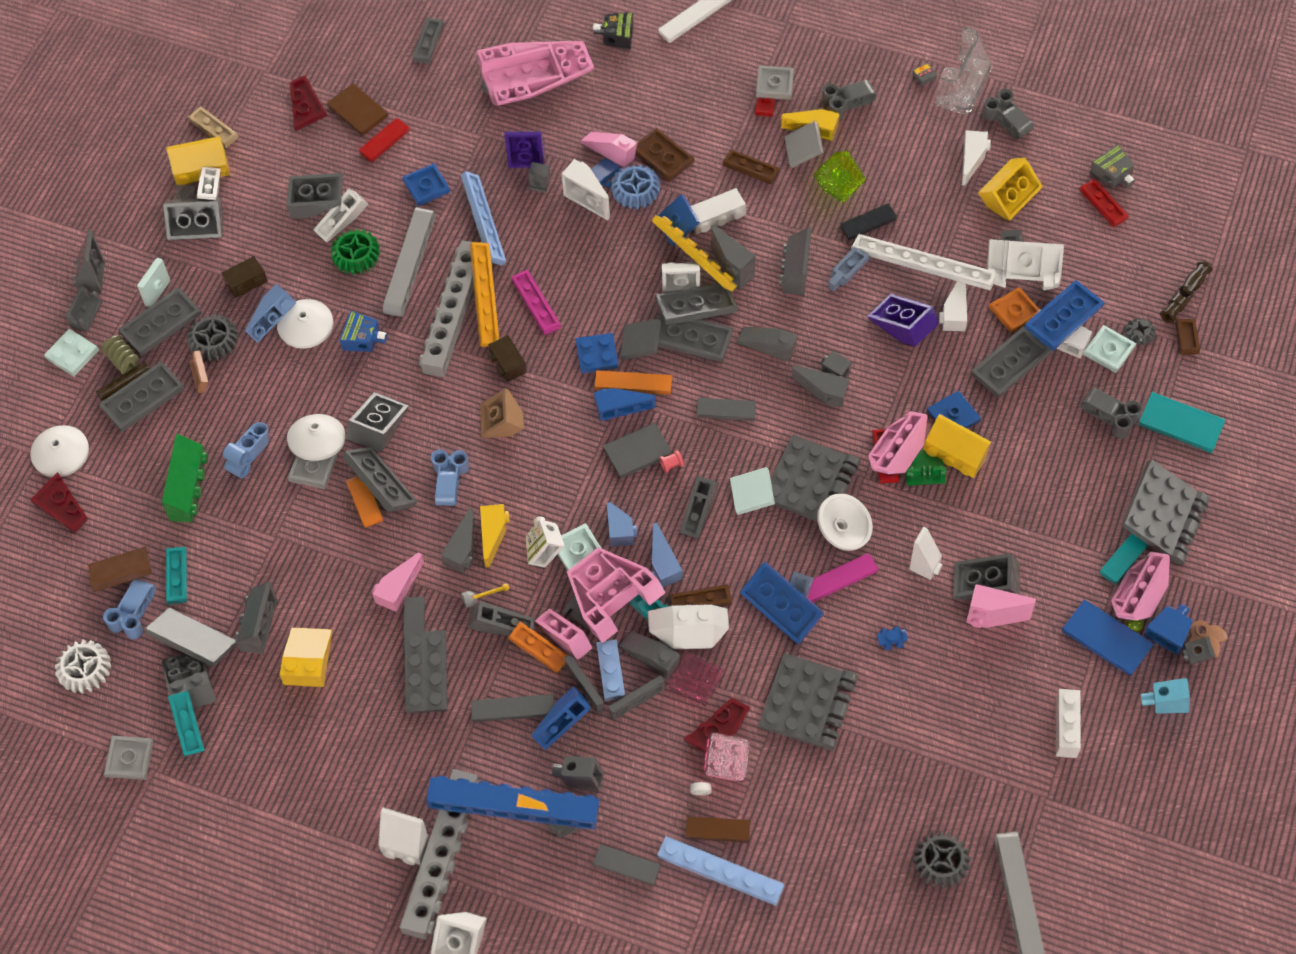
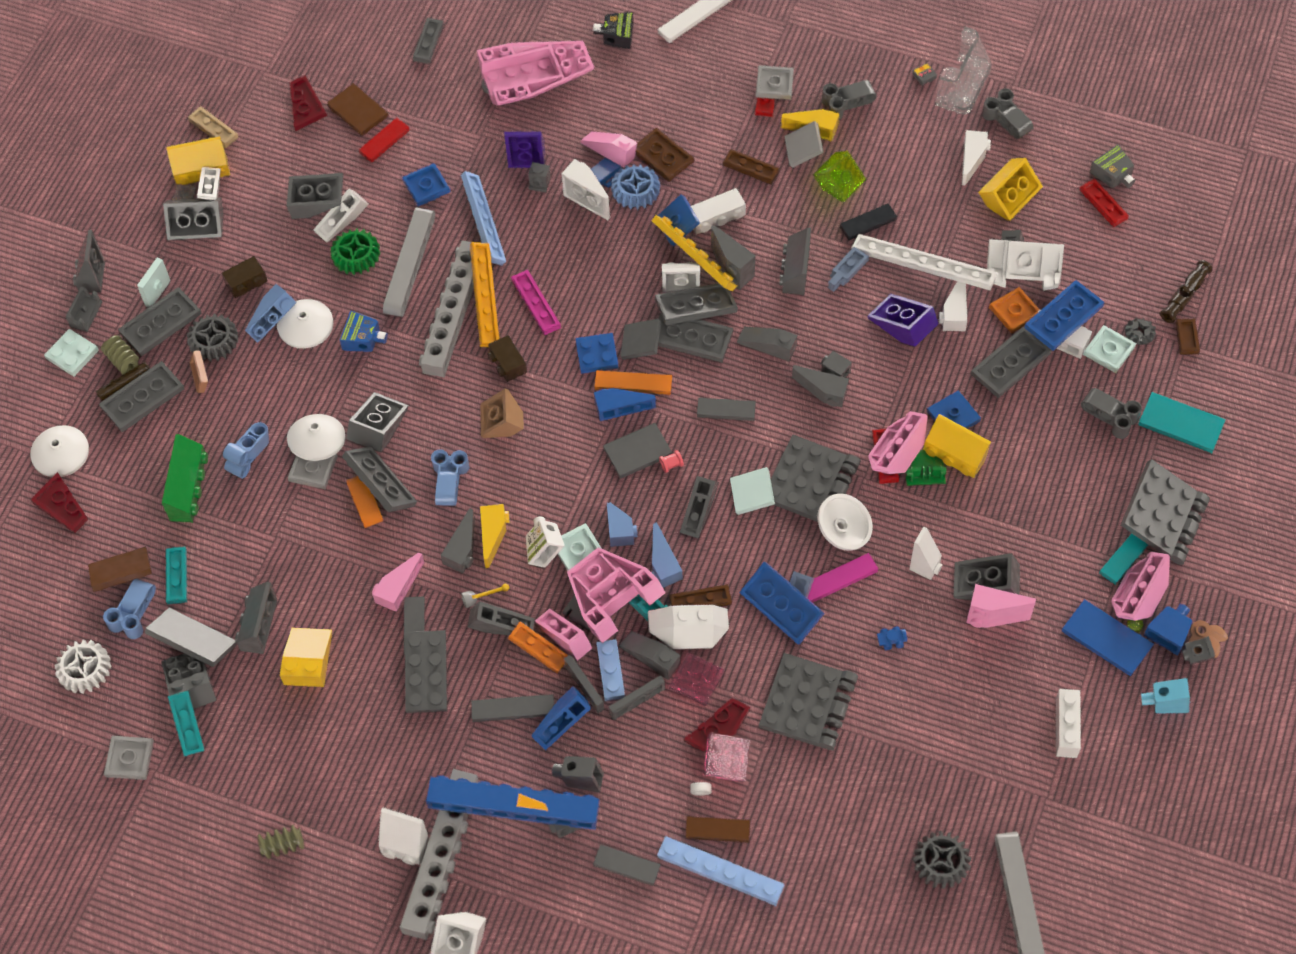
none -> olive piece [257,825,305,859]

